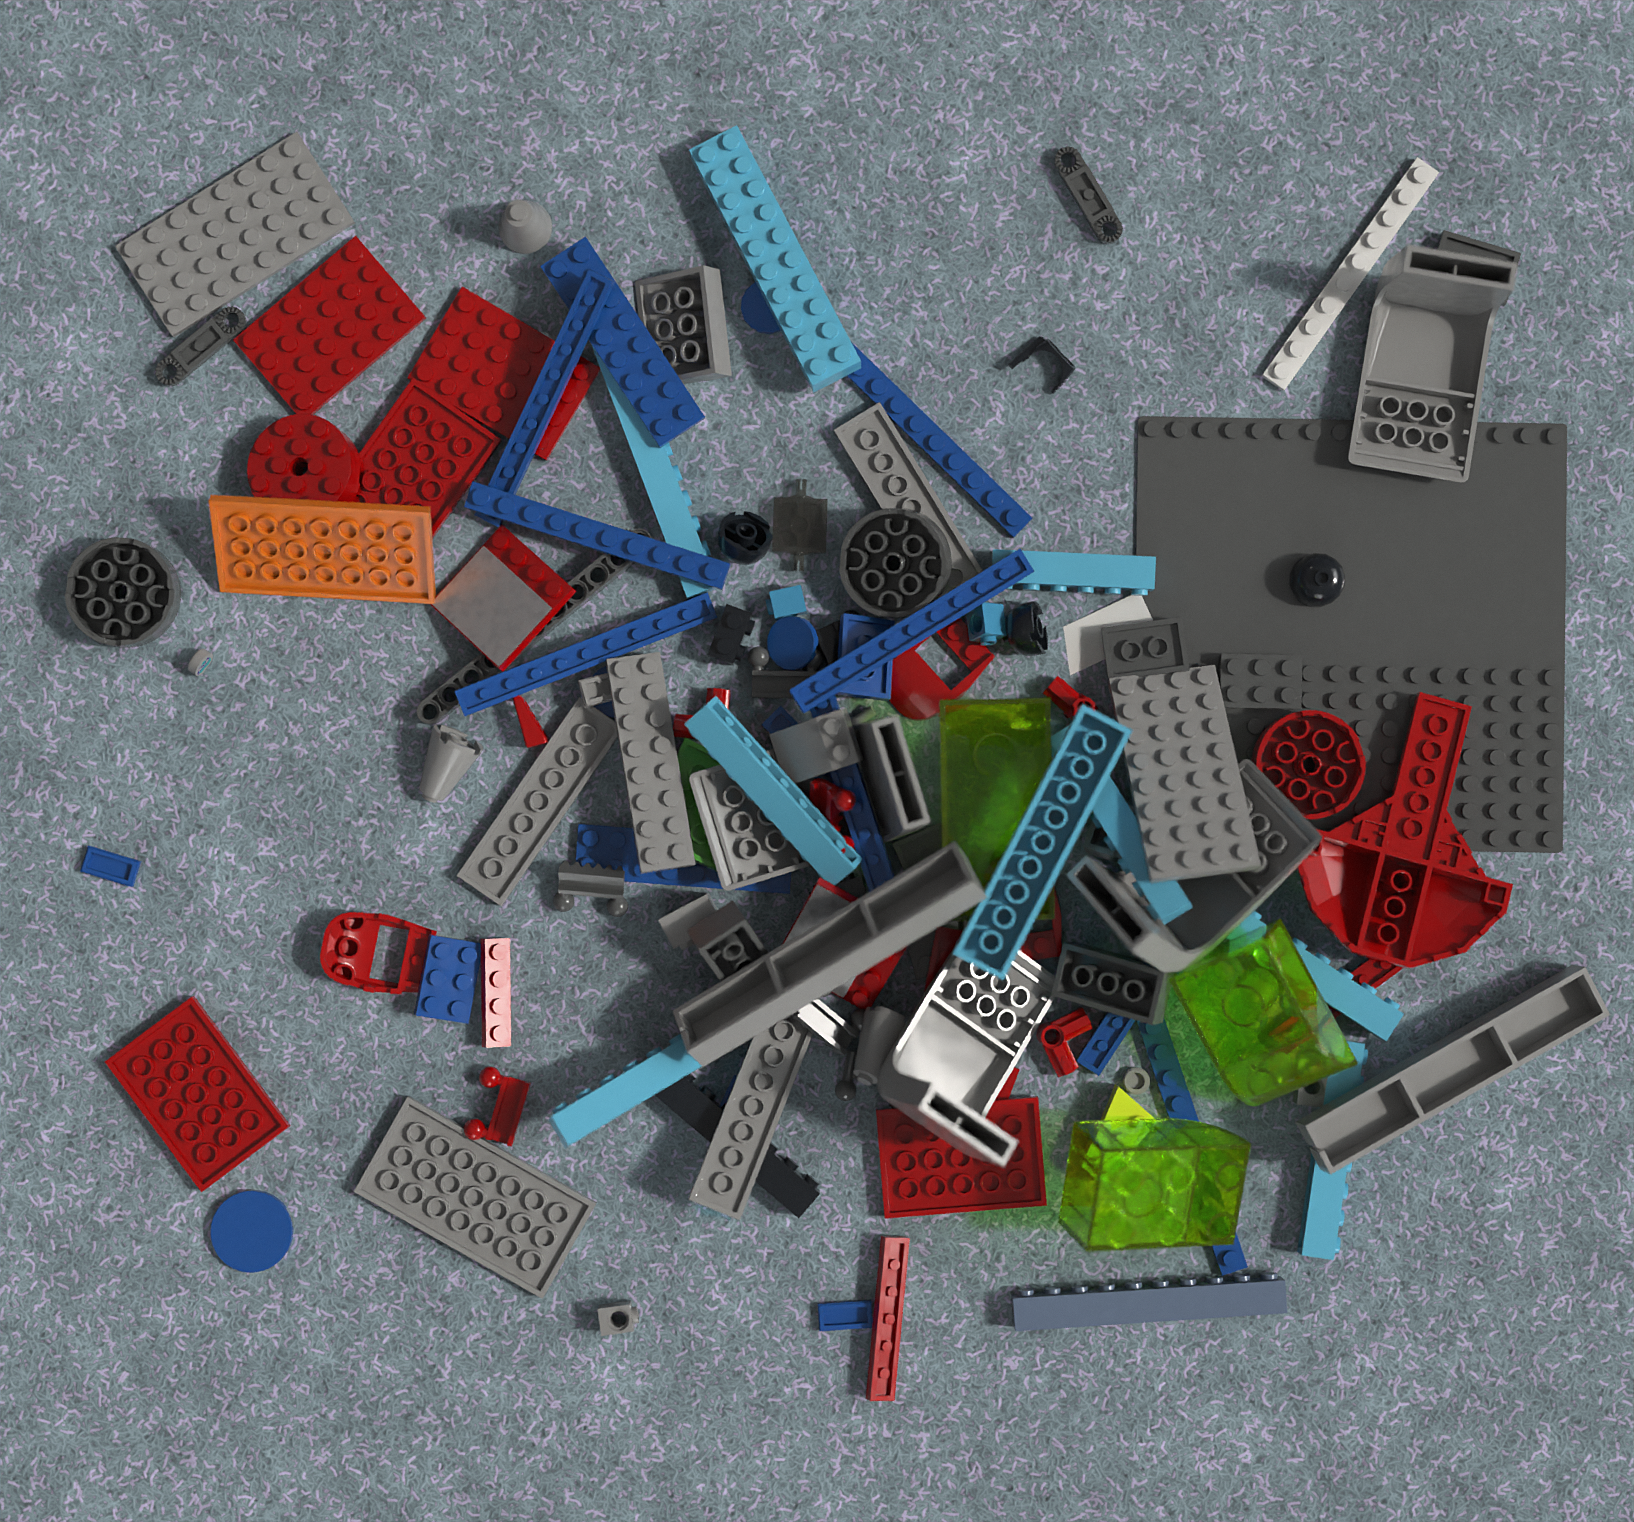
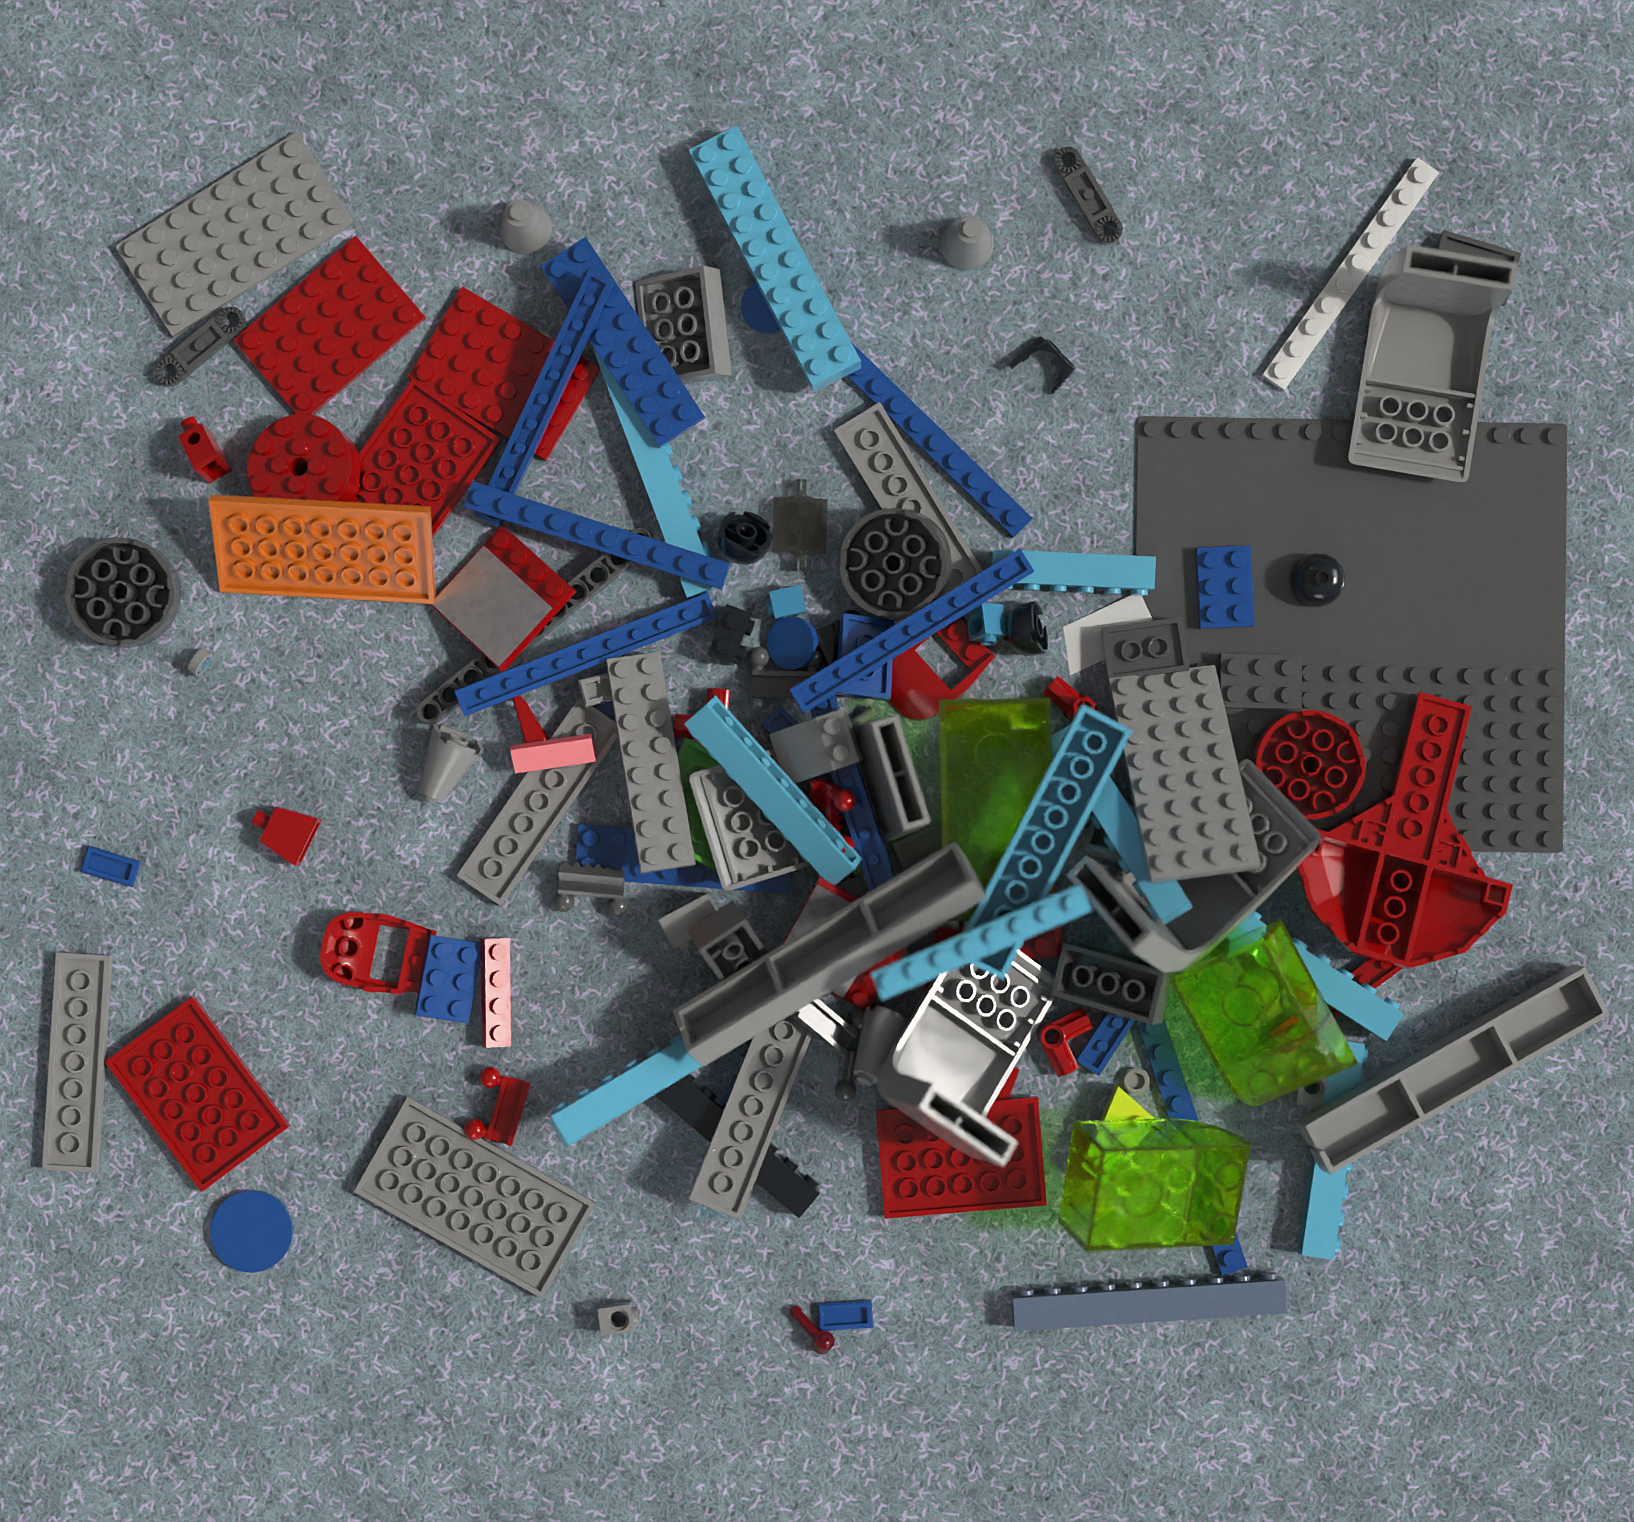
plate [865,1236,910,1401] -> none
none -> light grey plate [42,952,113,1173]
none -> red torso [178,416,233,484]
none -> red torso [252,807,322,866]
none -> coral tile [510,734,596,773]
none -> dark red piece [789,1305,835,1355]
none -> medium azure brick [870,884,1092,1000]
none -> light grey cone [940,216,994,270]
none -> blue plate [1195,545,1255,629]

